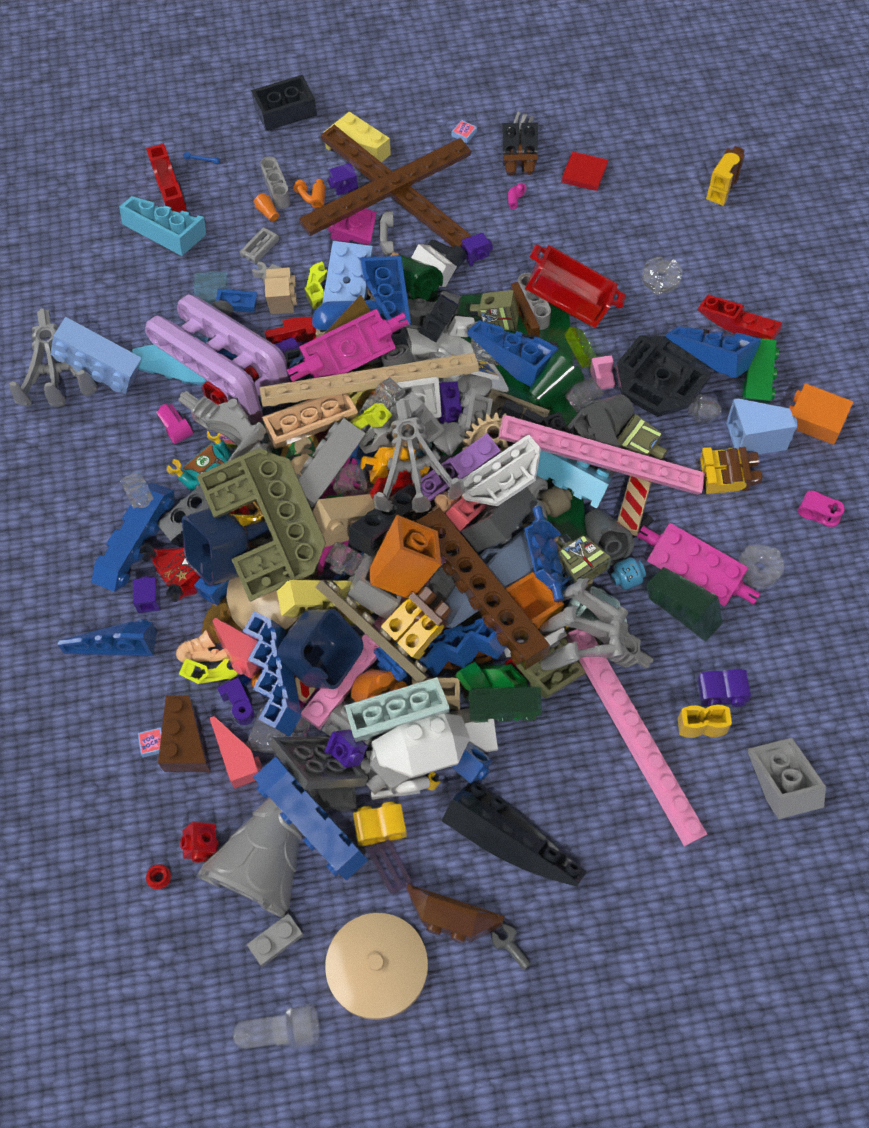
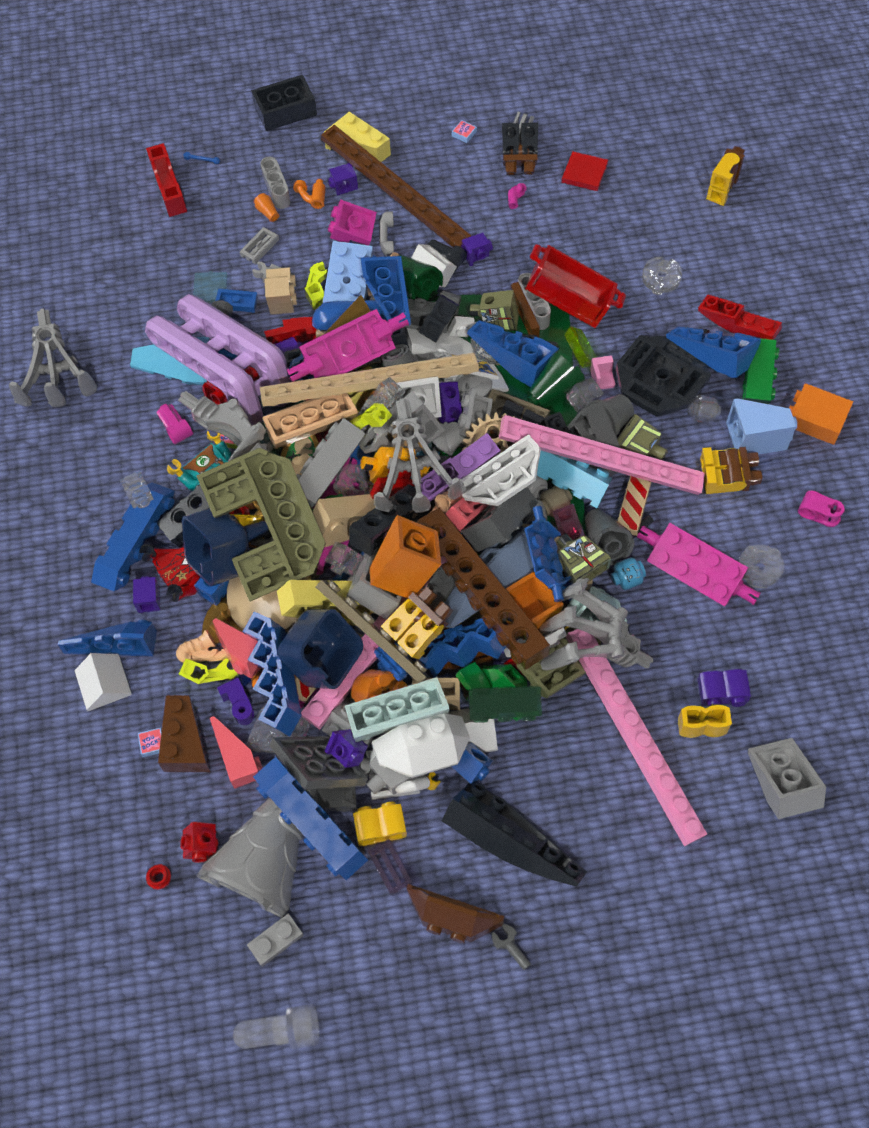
light blue brick [51,317,141,394] -> none
medium azure wedge [119,196,206,256] -> none
reddish brown plate [299,138,471,236] -> none
tan dish [325,913,428,1020] -> none
clear green wedge [646,567,723,642] -> none
none -> white slope [75,653,132,711]
none -> clear pink brick [552,504,585,540]

